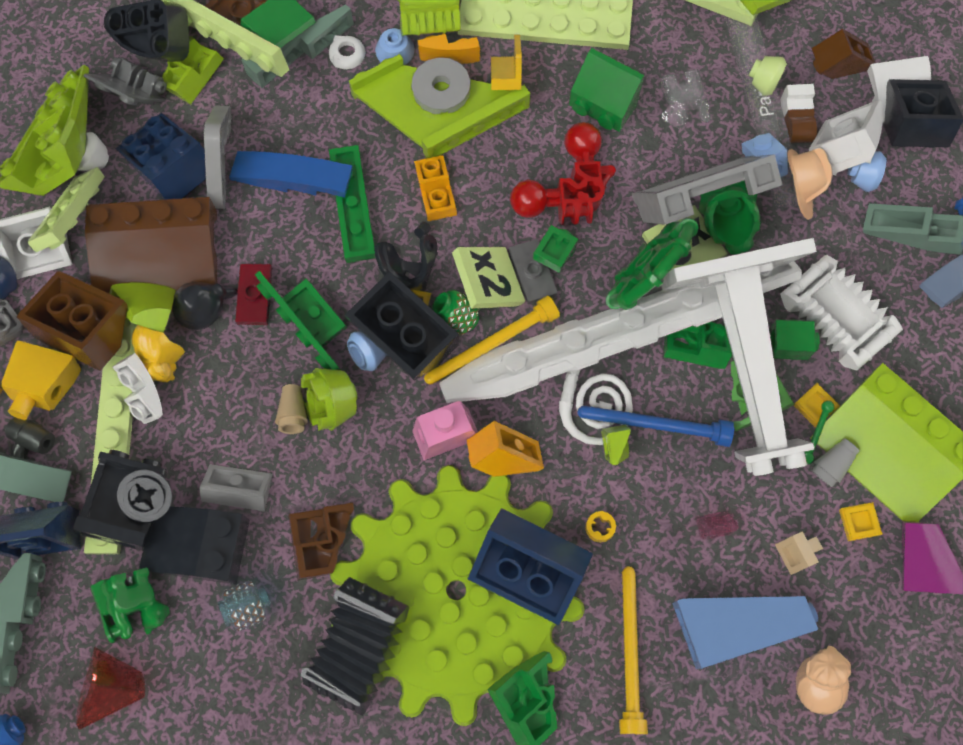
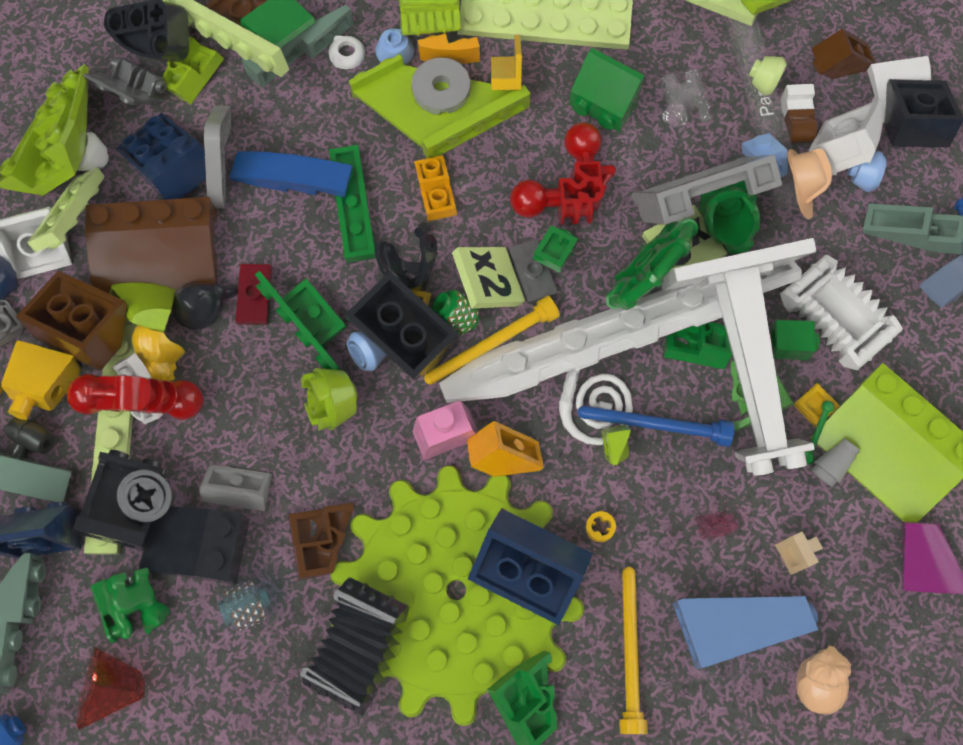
tan cone [275,384,308,434] -> none
yellow tile [839,502,883,542] -> none
none -> red piece [67,374,204,420]

